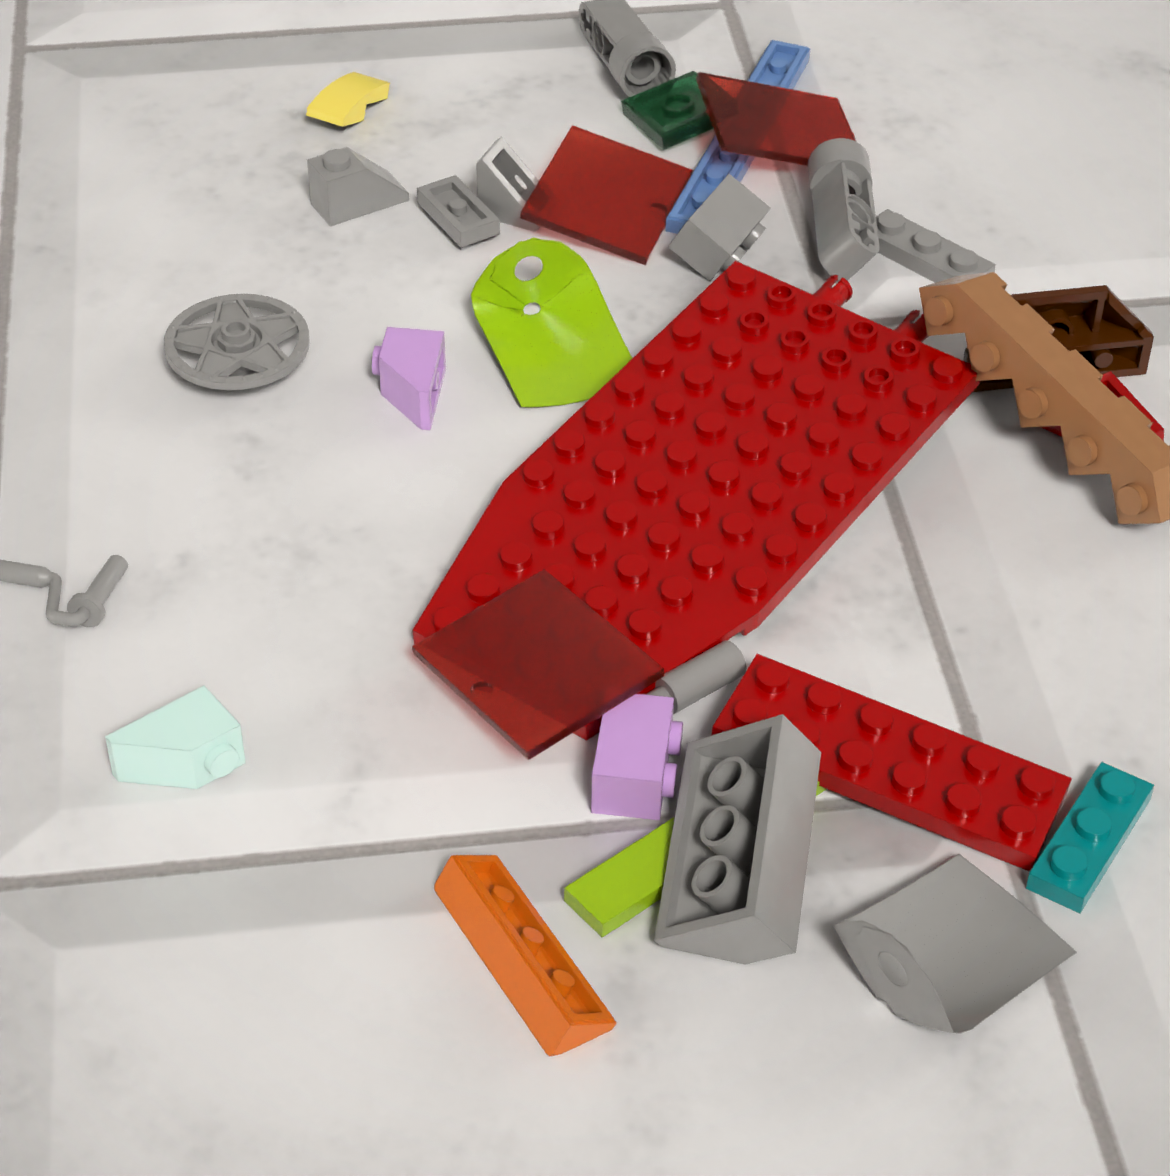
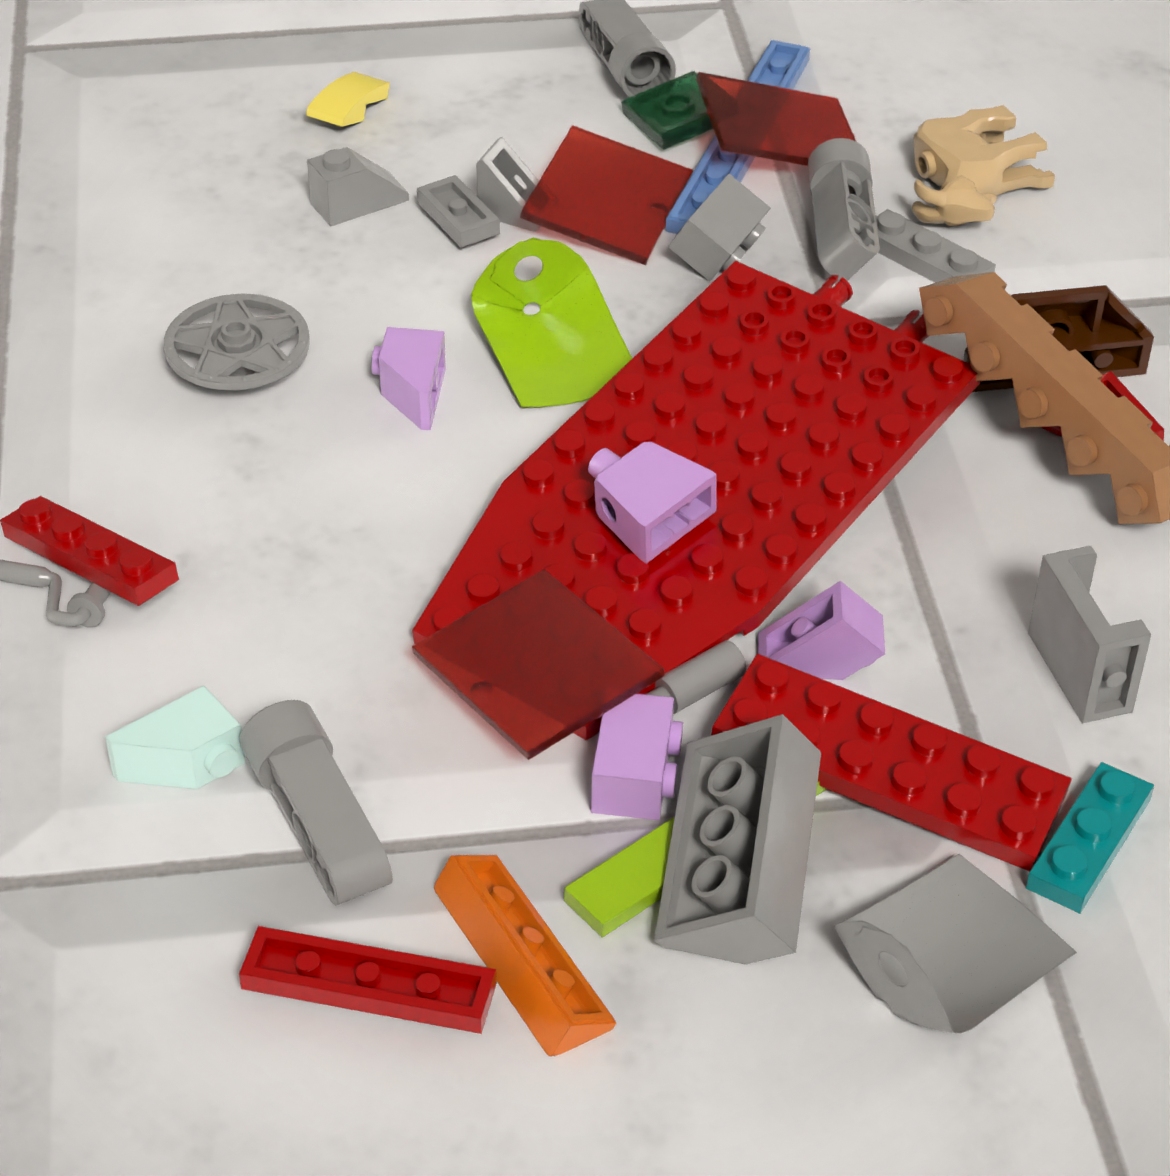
none -> red plate [0,496,179,606]
none -> light grey beam [239,700,393,905]
none -> red plate [239,926,497,1034]
none -> lavender torso [588,442,717,564]
none -> lavender slope [758,581,885,680]
none -> tan animal [912,105,1055,226]
none -> light grey panel [1028,546,1151,723]

